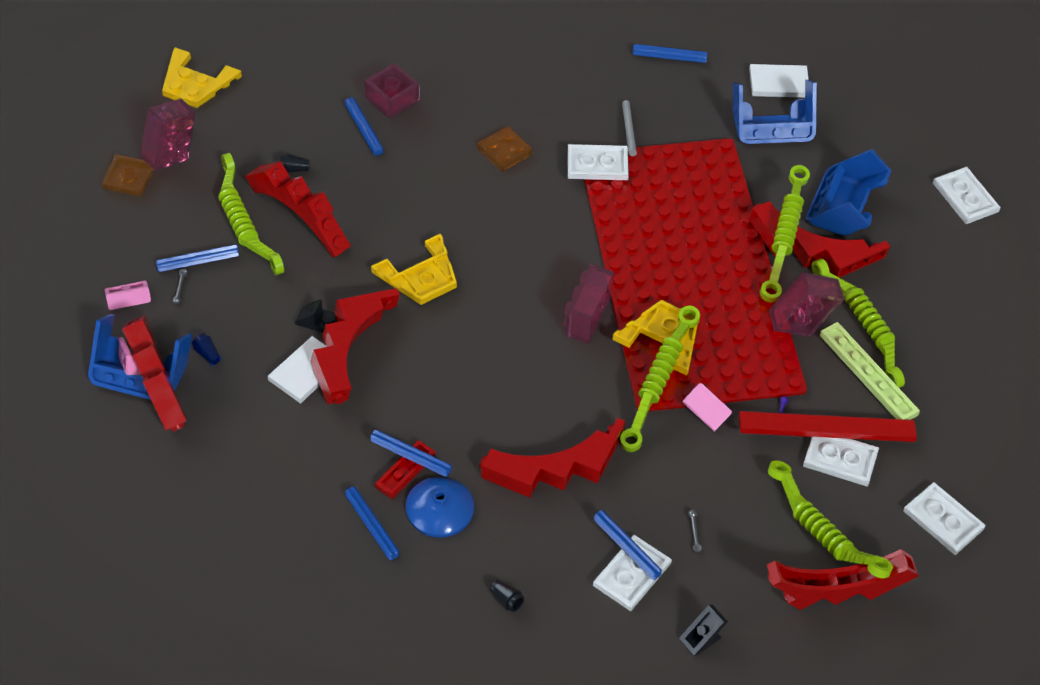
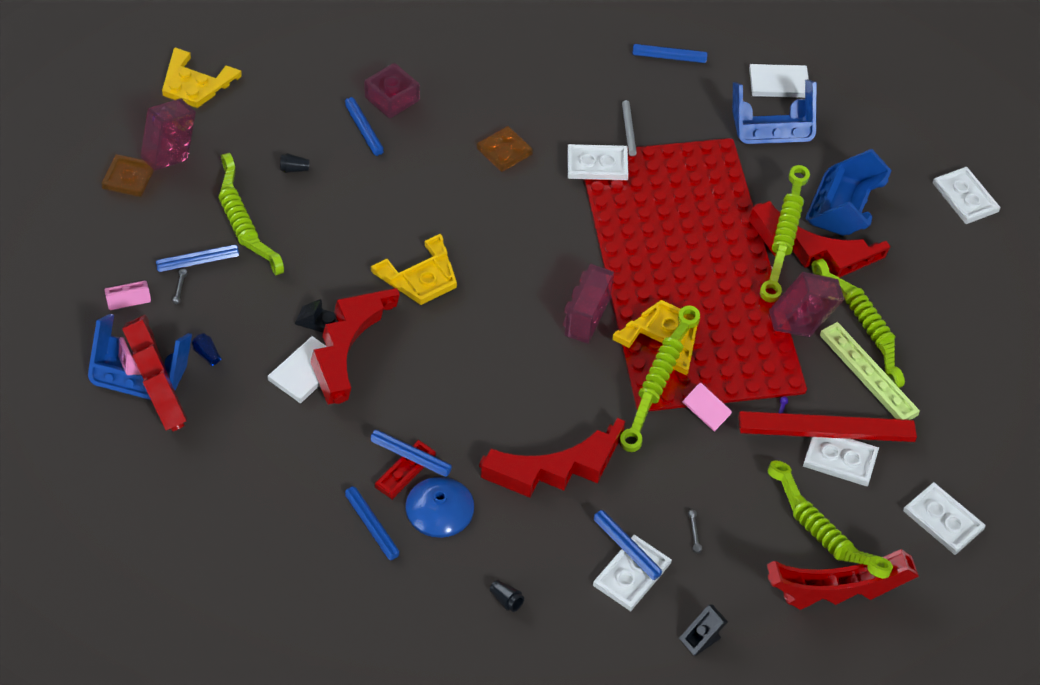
red arch [245,161,351,257] -> none

